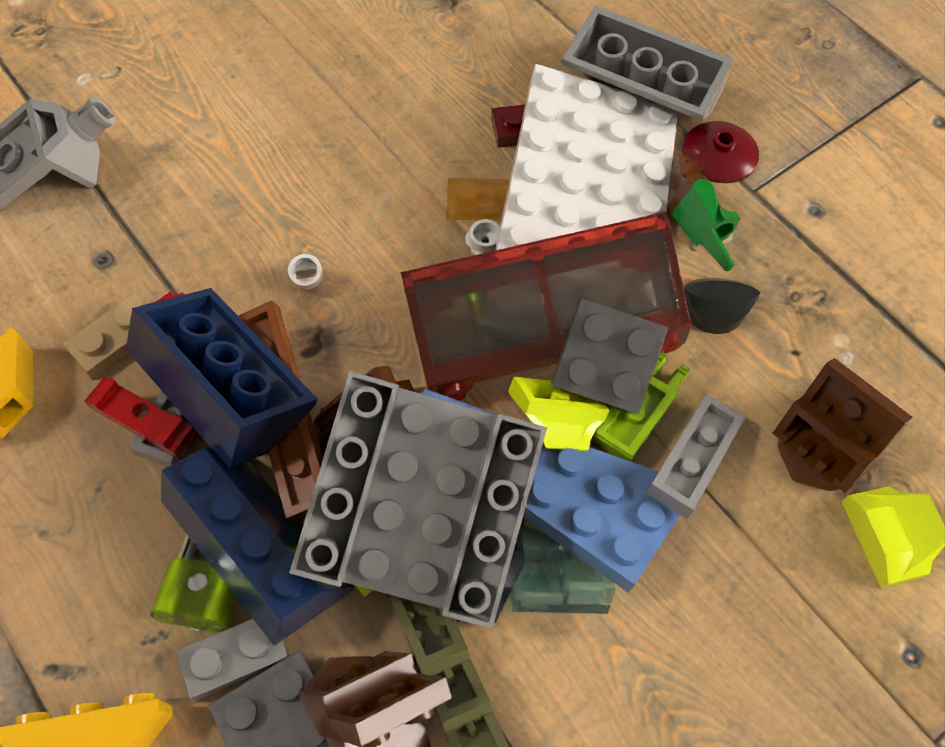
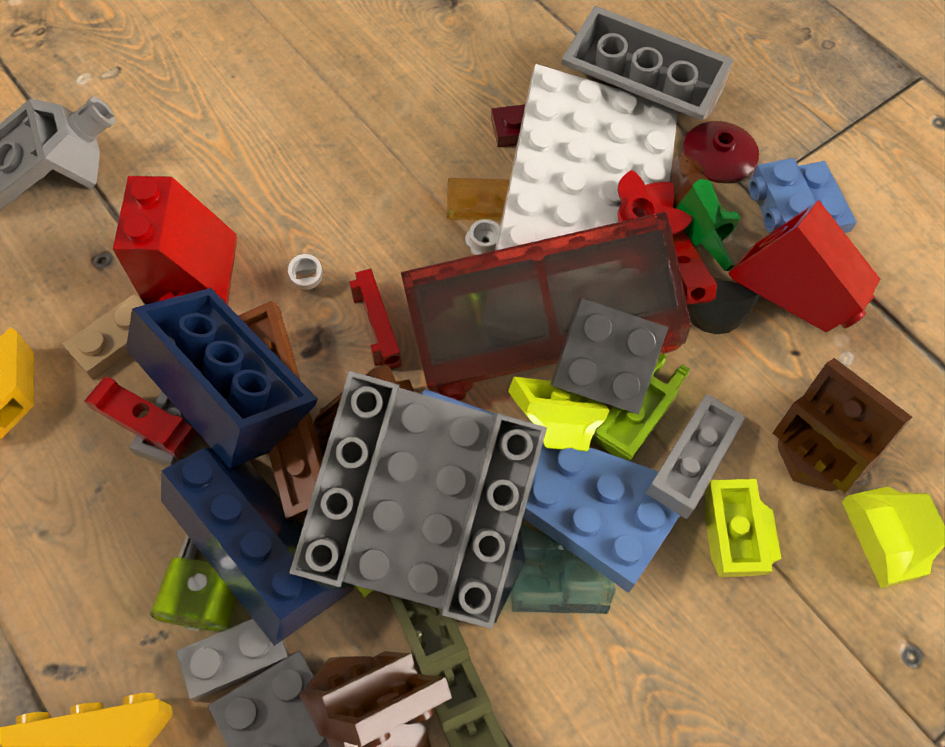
none -> red slope [113,176,237,305]
none -> red piece [349,268,402,369]
none -> red plate [617,170,692,236]
none -> red piece [659,233,717,305]
none -> neon yellow slope [705,479,782,578]
none -> red slope [728,200,880,332]
none -> medium blue plate [749,158,857,233]

